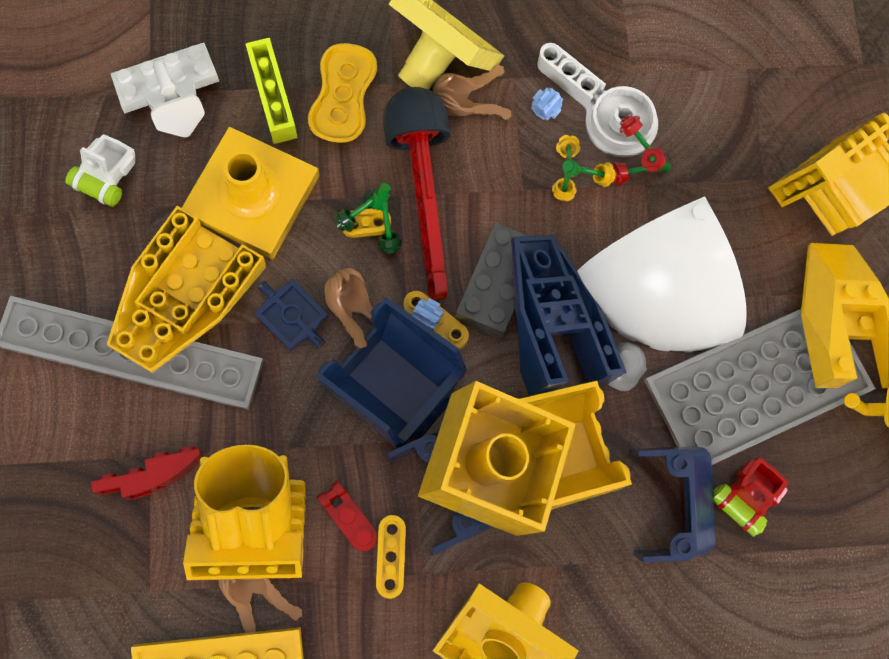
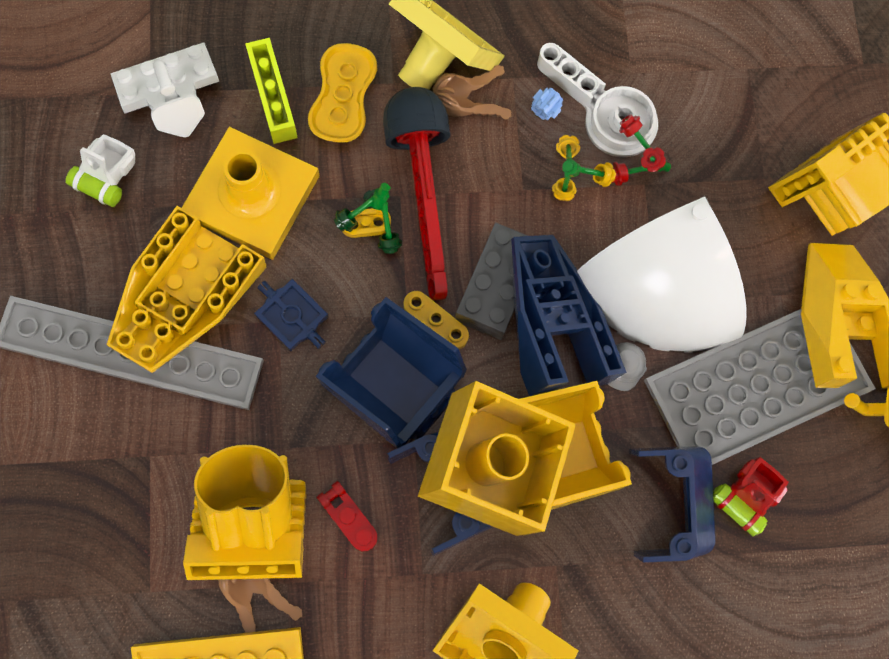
red slope [91,446,204,501] -> none
medium nougat hair [324,268,373,349] -> none
yellow plate [376,515,406,599] -> none
light blue gear [412,298,444,331] -> none

